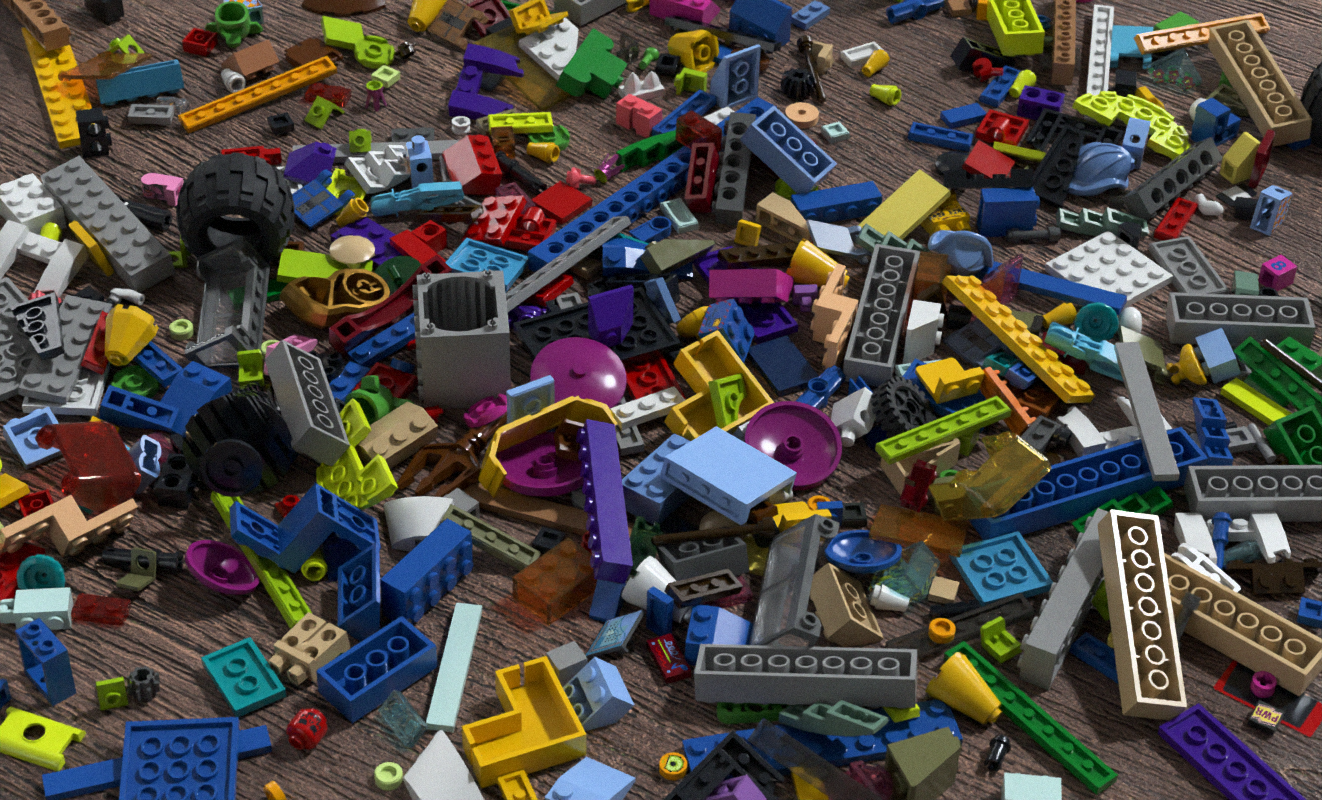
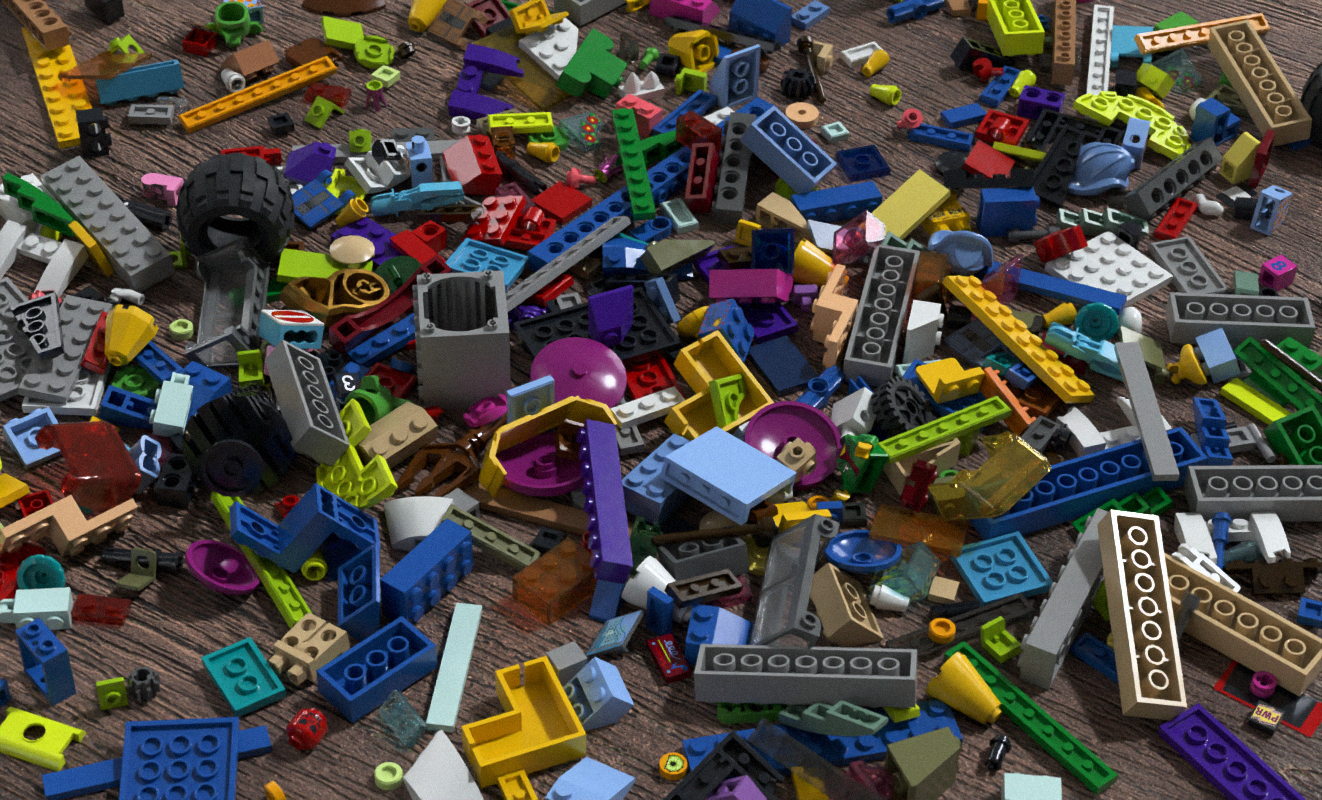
none -> green slope [2,172,74,237]
none -> light aqua brick [149,372,193,437]
none -> sticker [175,19,220,35]
none -> medium azure piece [258,310,324,349]
none -> clear smoke tile [332,372,361,398]
none -> black brick [372,139,402,162]
none -> clear light blue tile [558,111,604,152]
none -> green plate [612,108,656,221]
none -> clear blue slope [751,228,795,275]
none -> tan brick [777,438,817,483]
none -> green torso [831,433,889,503]
none -> clear pink slope [832,210,885,265]
none -> clear blue tile [835,145,891,182]
none -> coral plate [897,108,923,130]
none -> red arch [1033,225,1088,263]
none -> neon yellow slope [1136,63,1176,99]

